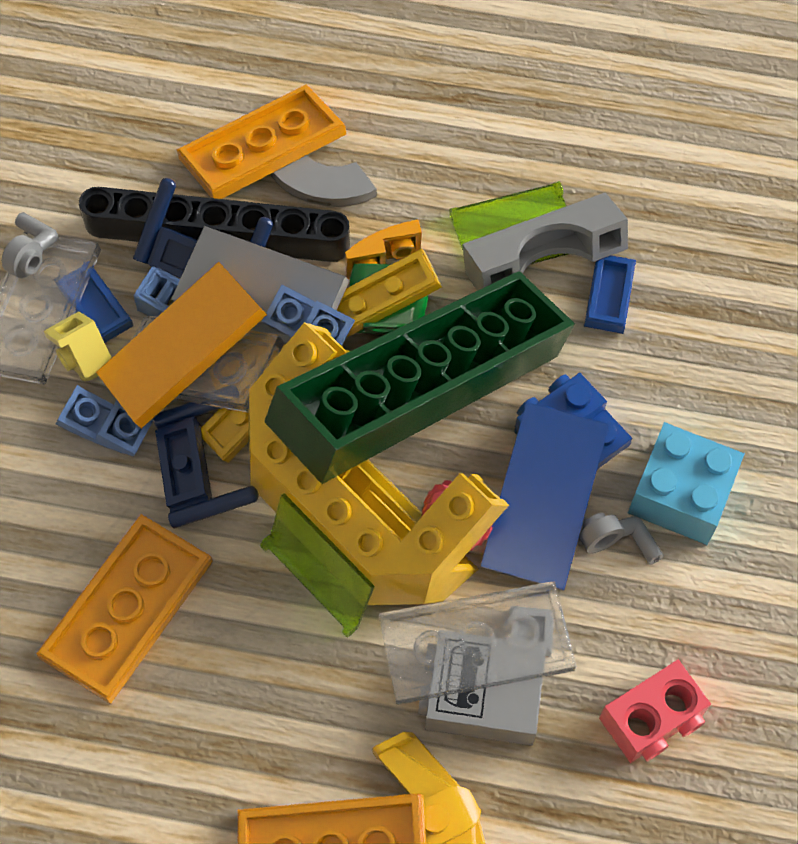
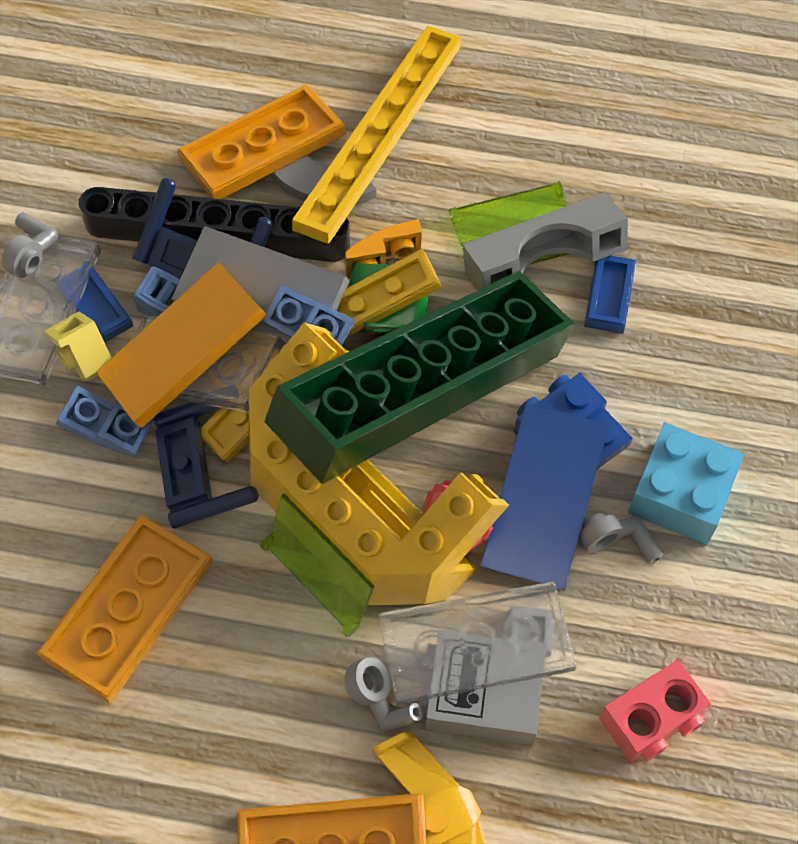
none -> yellow plate [292,25,461,244]
none -> light grey plate [345,657,423,732]

